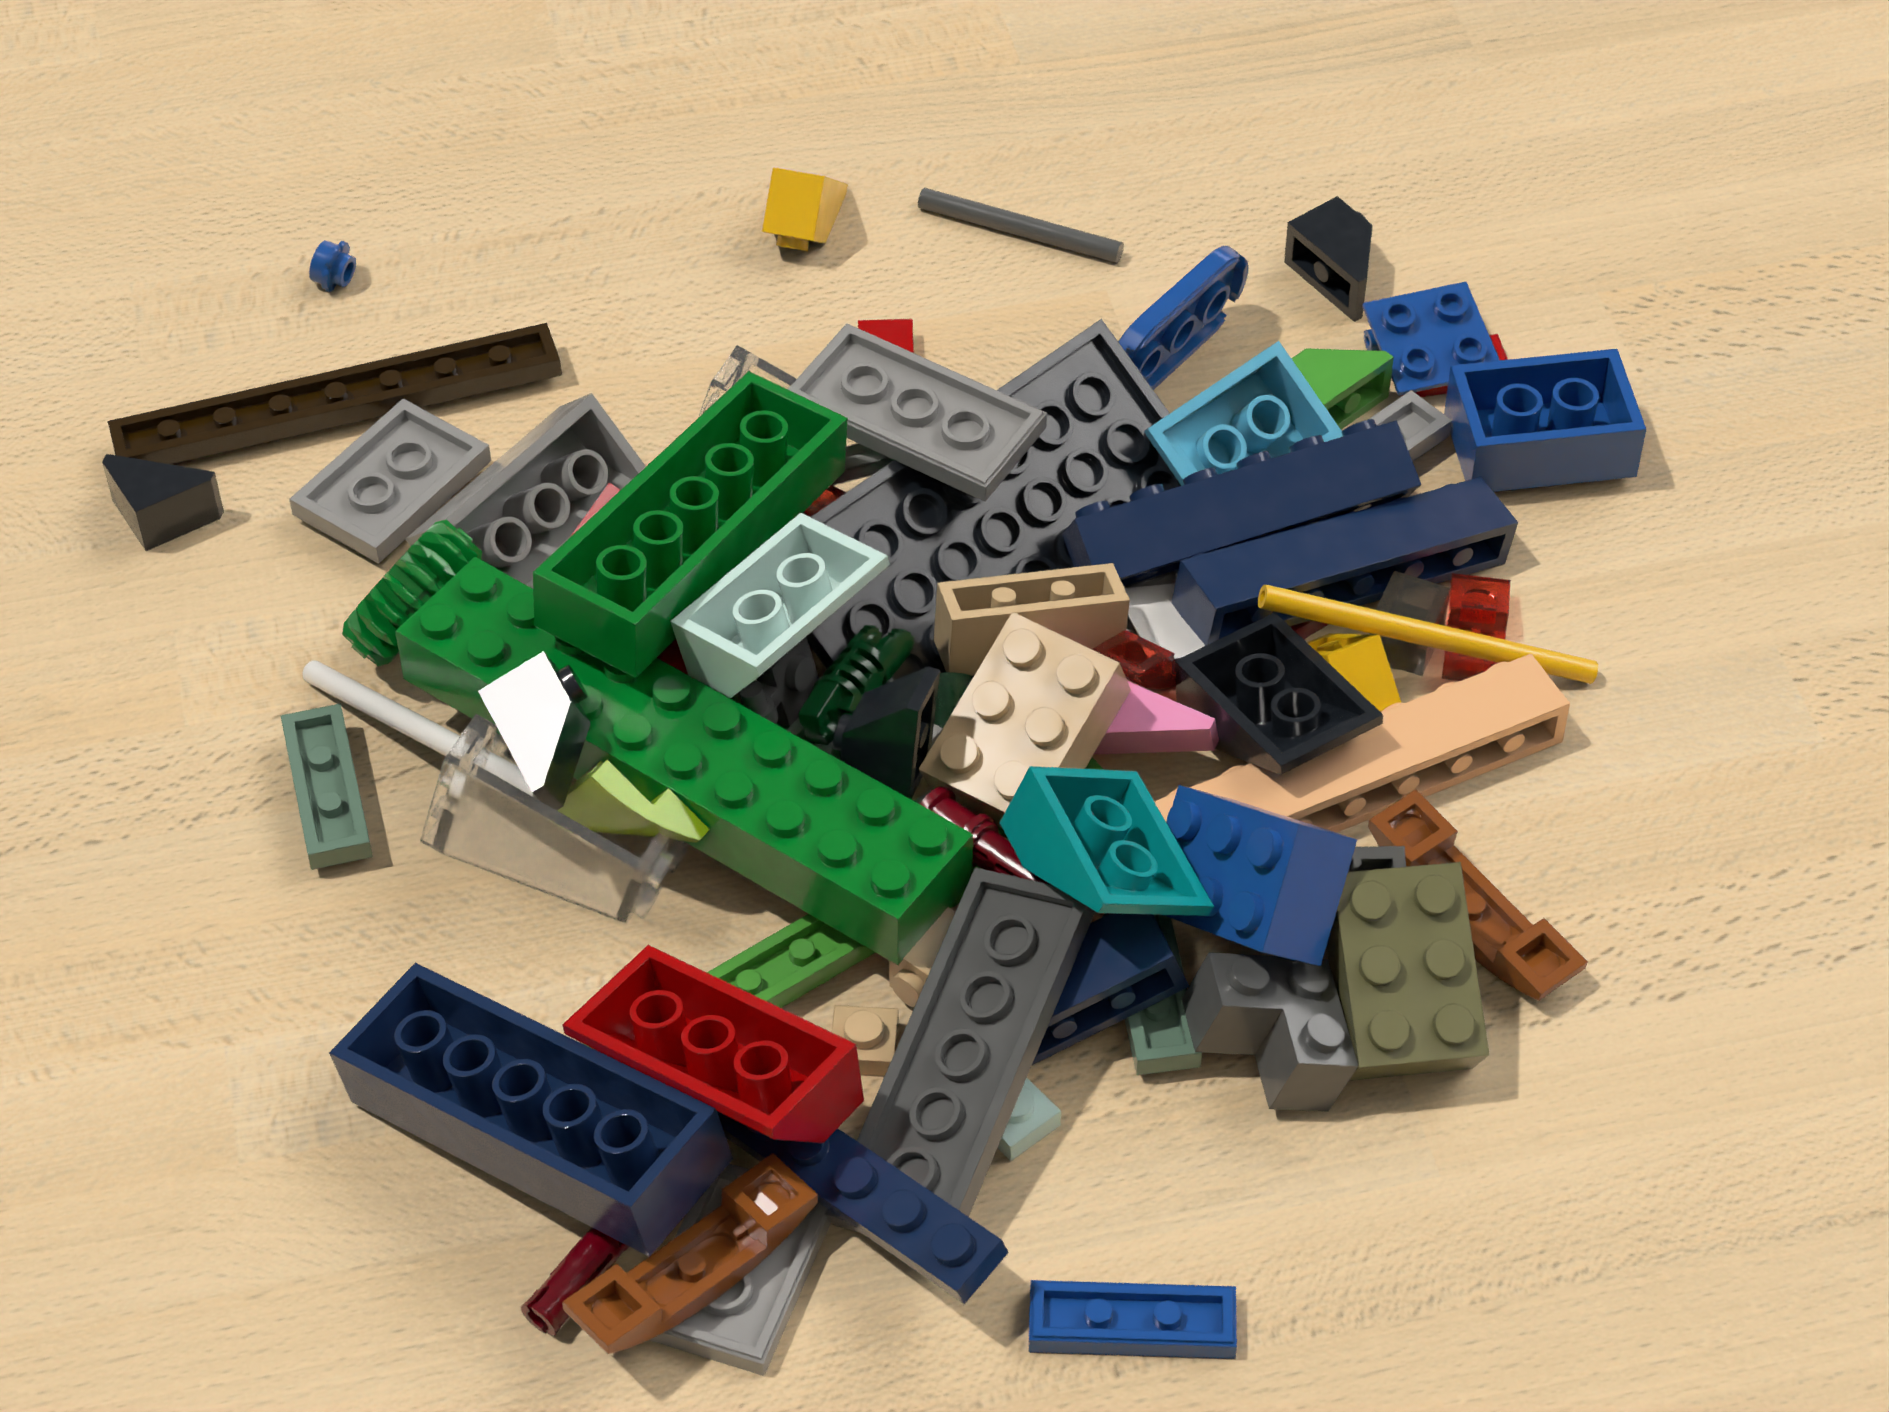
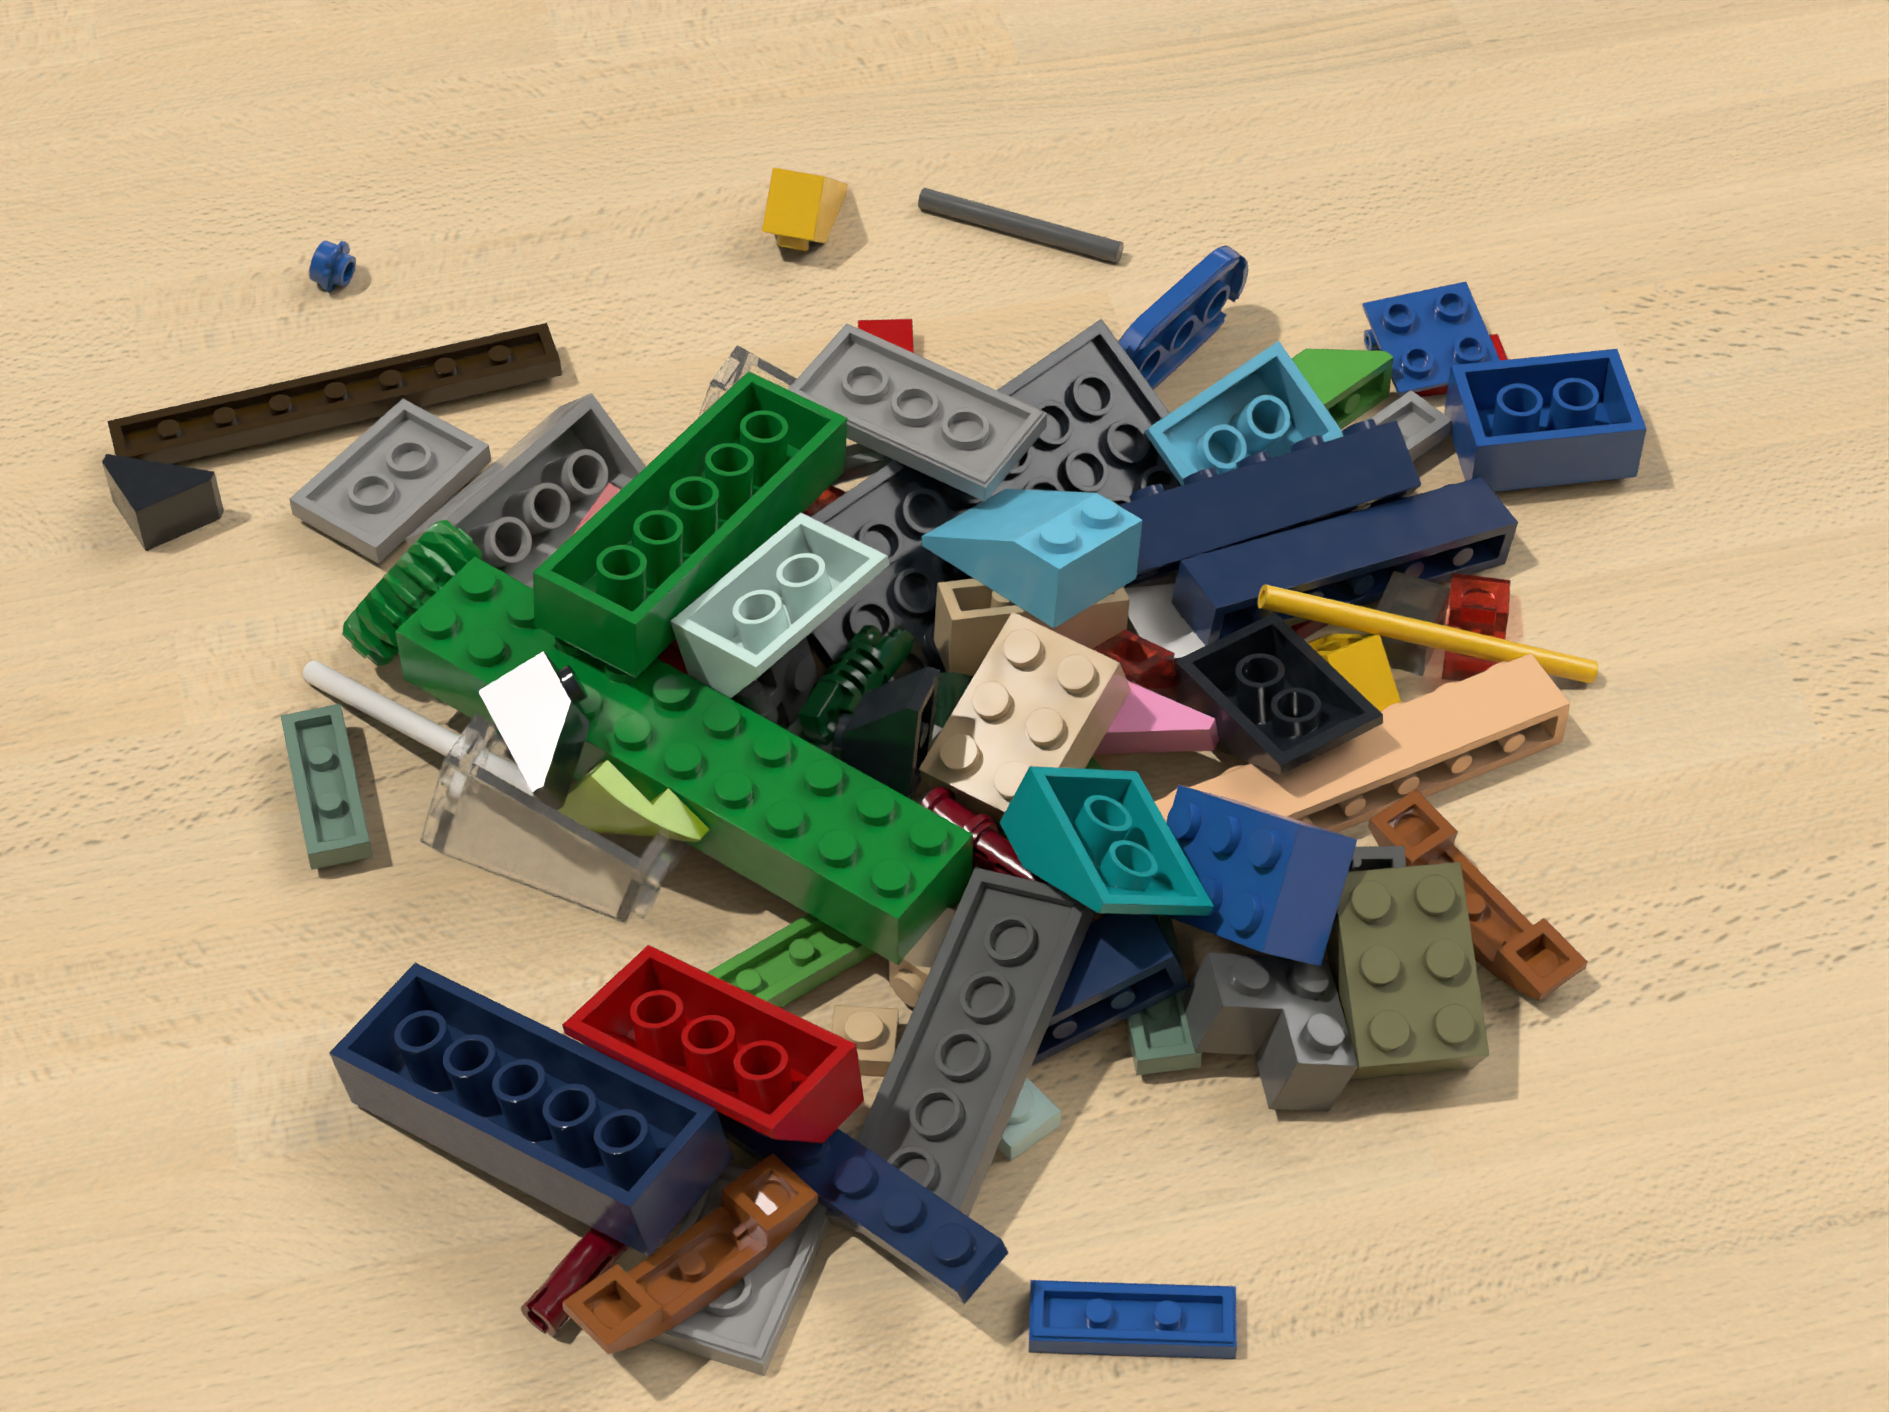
black slope [1284,196,1373,322] -> none
none -> medium azure slope [922,489,1142,628]

